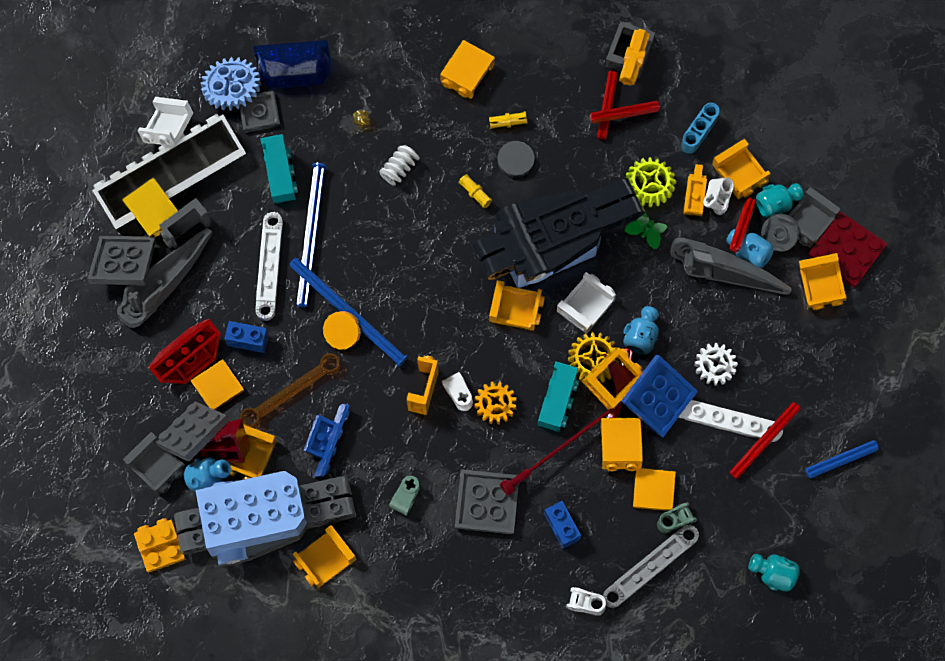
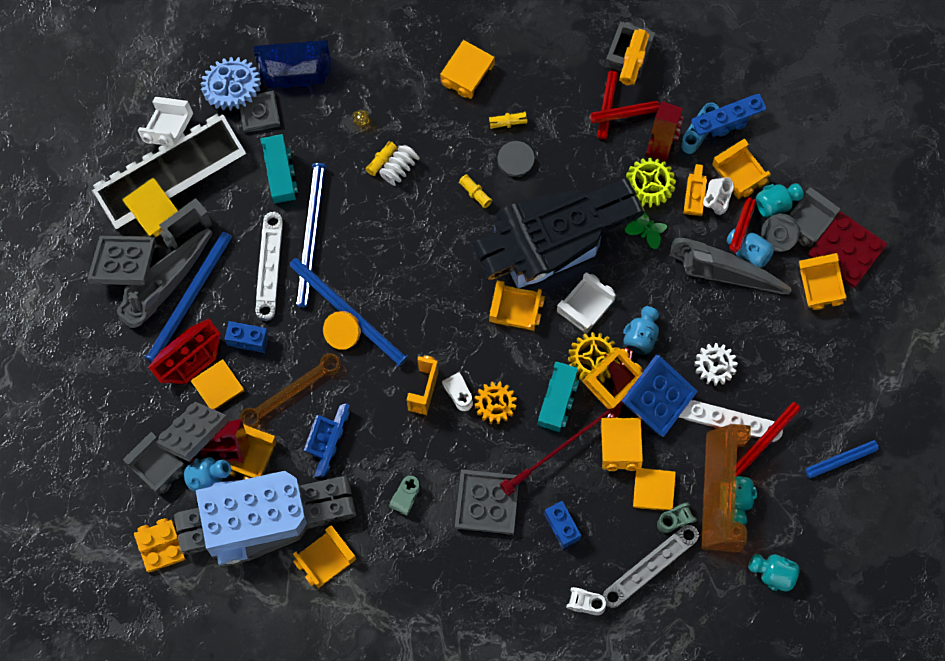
none -> blue axle [144,232,232,363]
none -> yellow pin [365,141,398,176]
none -> dark red wedge [645,101,685,163]
none -> blue bracket [691,94,766,137]
none -> clear orange windscreen [701,424,751,552]
none -> teal piece [720,476,757,526]

